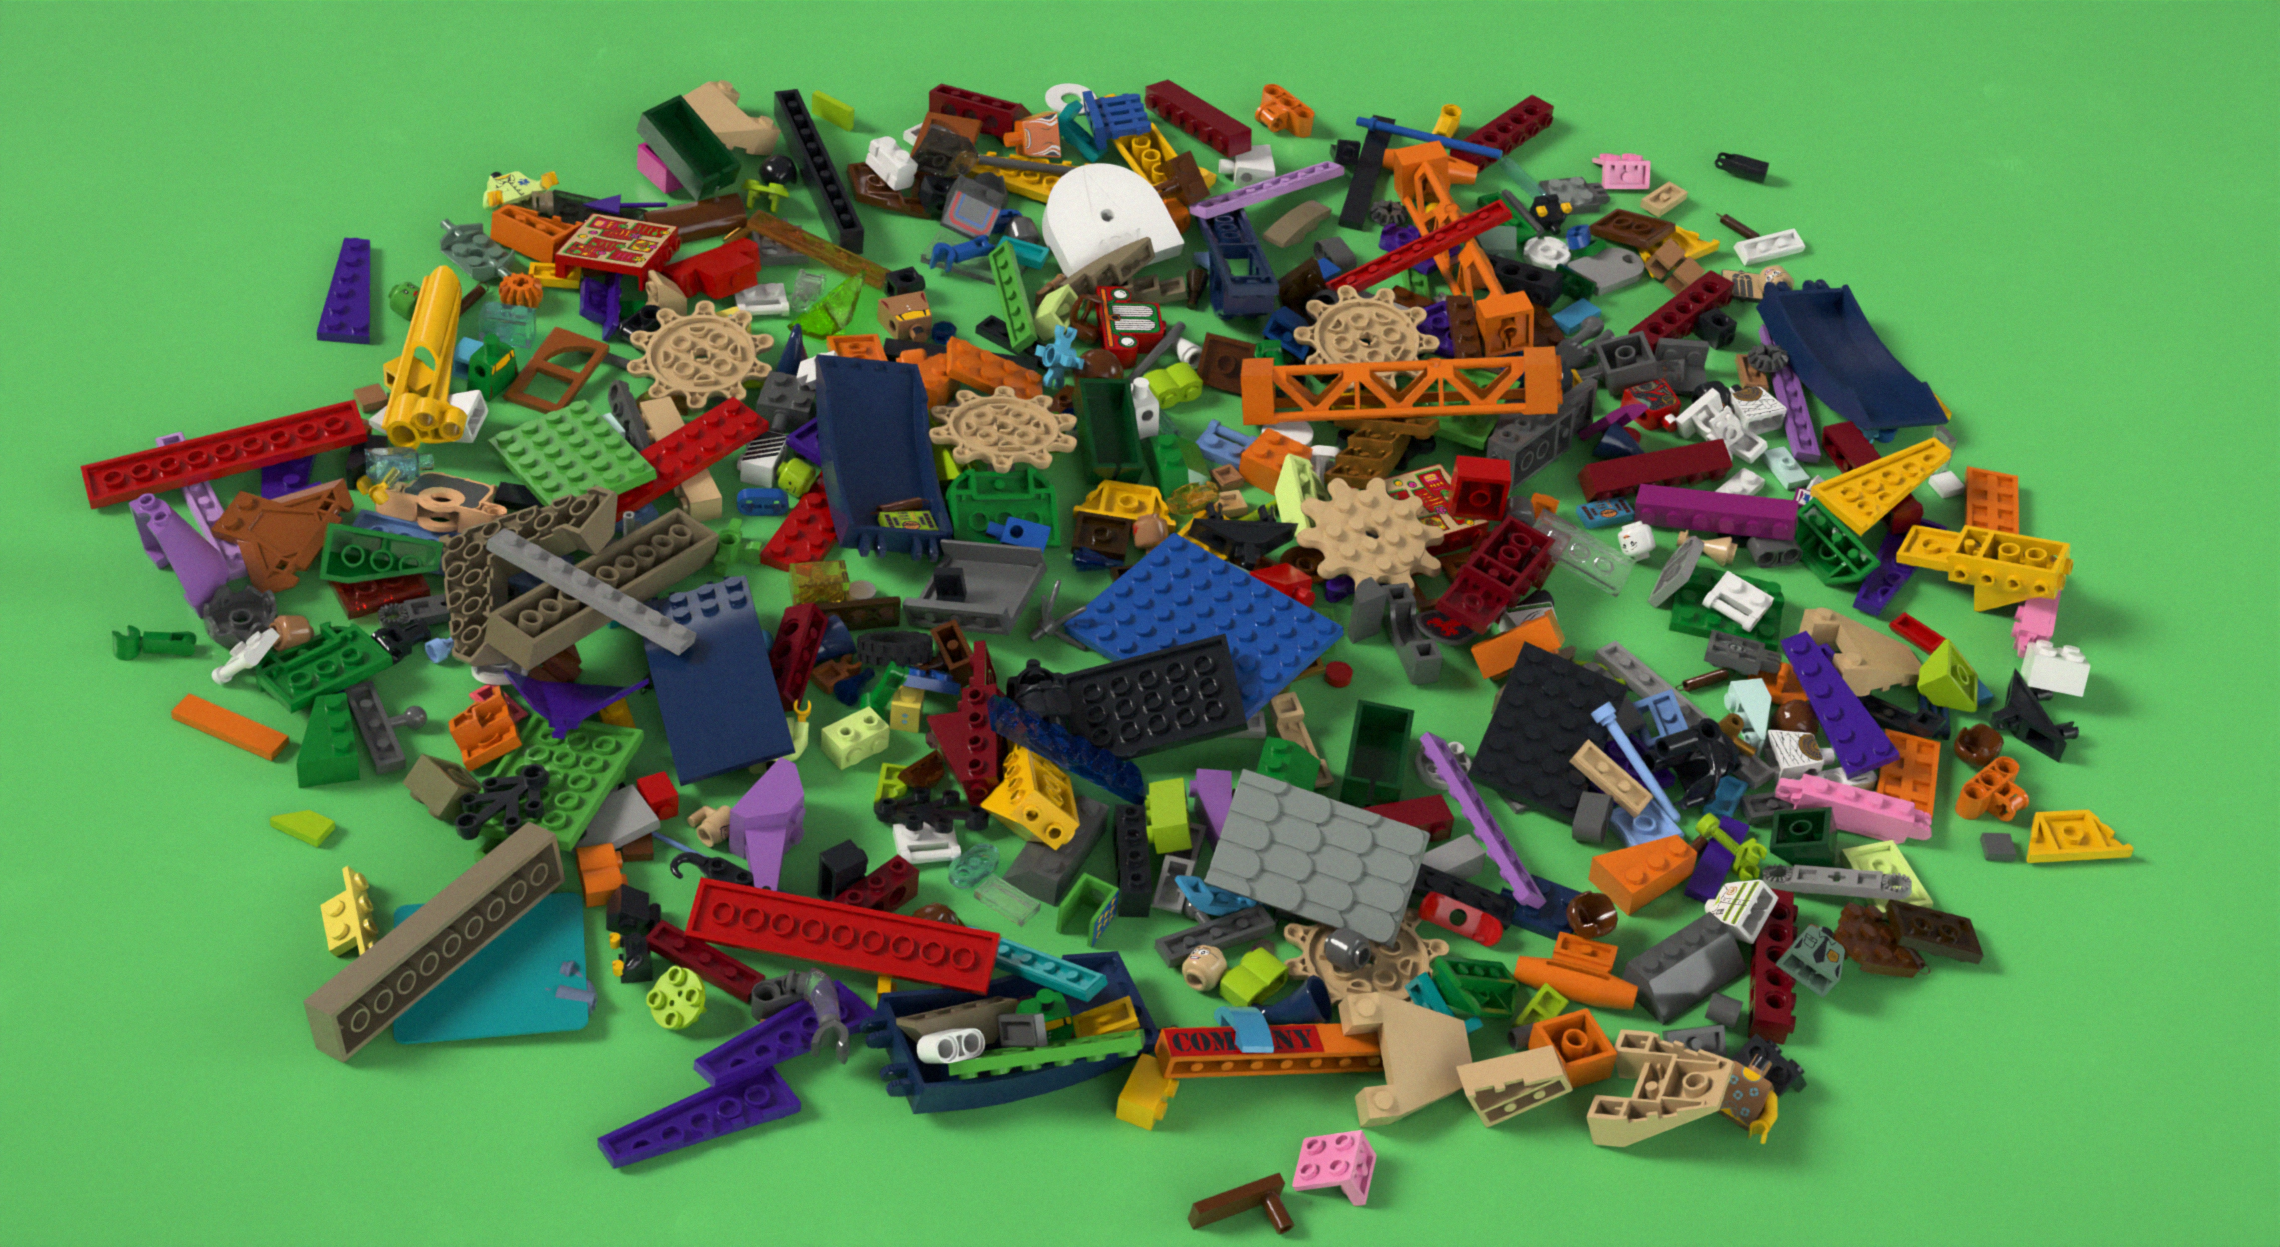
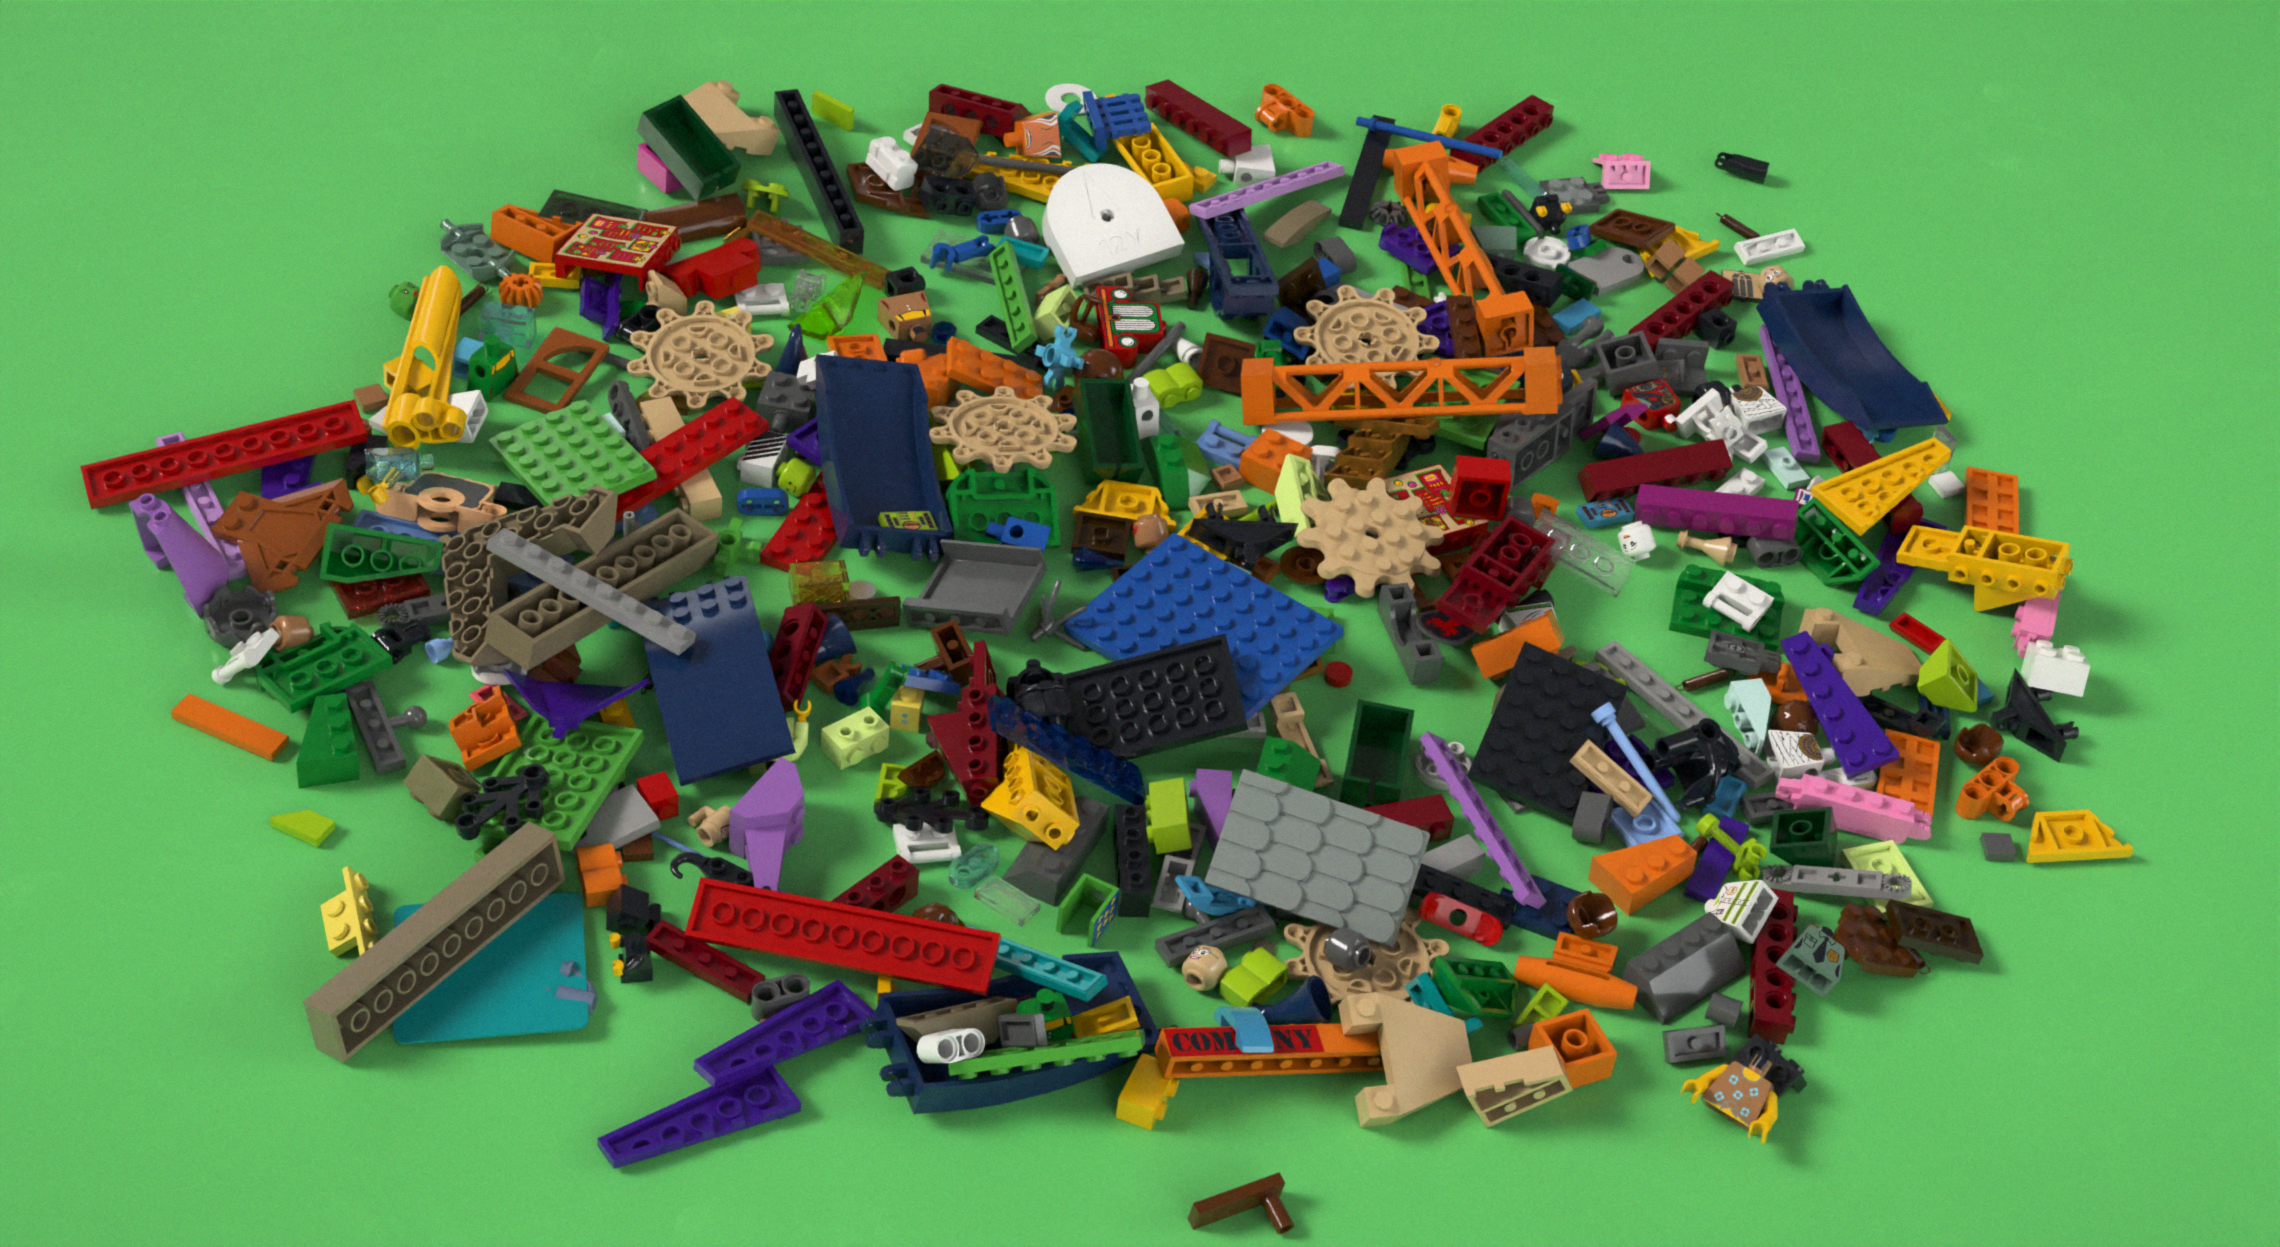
green piece [112,625,197,661] -> none
dark purple wing [317,238,370,344] -> none
yellowish green torso [483,171,559,211] -> none
dark tan wheel [532,190,554,216] -> none
dark purple piece [583,194,668,214] -> none
lime plate [646,966,707,1031] -> none
black hair [759,154,798,187] -> none
piece [786,968,850,1065] -> none
black brick [817,839,868,901] -> none
black tyre [857,631,933,666] -> none
reddish brown piece [870,497,929,515] -> none
black bracket [933,567,967,603] -> none
dark grey slope [940,174,1004,240] -> none
dark tan slope [1060,237,1155,297] -> none
reddish brown brick [1153,150,1211,206] -> none
clear yellow tile [1167,481,1221,515] -> none
red torso [1249,563,1315,607] -> none
bright pink bracket [1292,1130,1377,1206] -> none
red tile [1325,199,1513,293] -> none
black bracket [1329,139,1361,165] -> none
dark grey brick [1348,577,1387,644] -> none
tan wedge [1587,1029,1735,1147] -> none
medium blue plate [1632,689,1689,750] -> none
tan plate [1640,181,1688,217] -> none
light grey tile [1647,536,1705,608] -> none
pearl gold piece [1718,713,1756,758] -> none
dark grey gear [1748,343,1788,372] -> none

